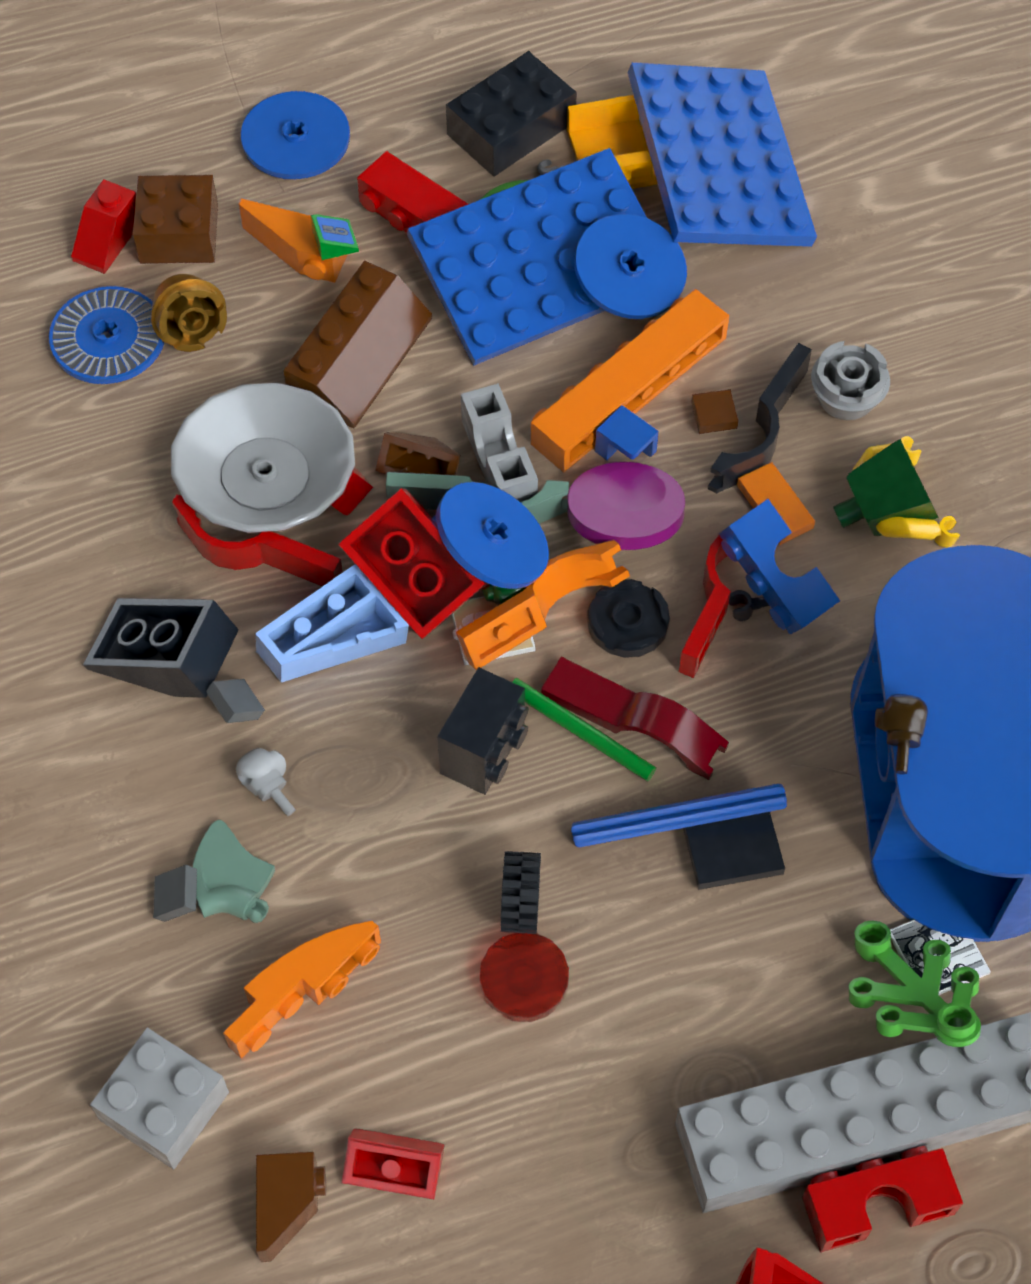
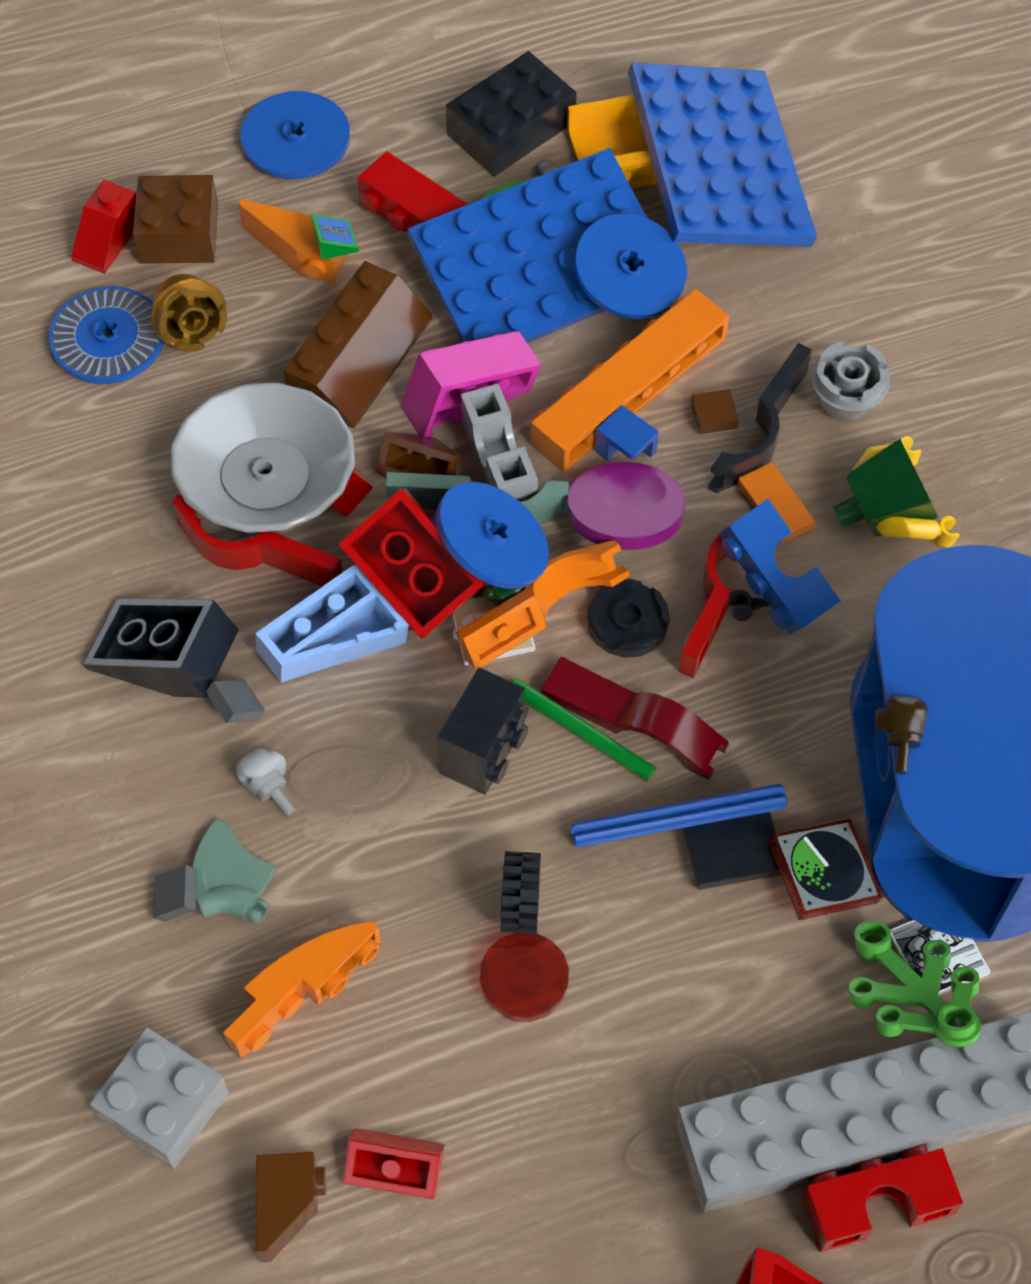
none -> dark pink wedge [400,331,541,437]
none -> tile [768,819,882,921]

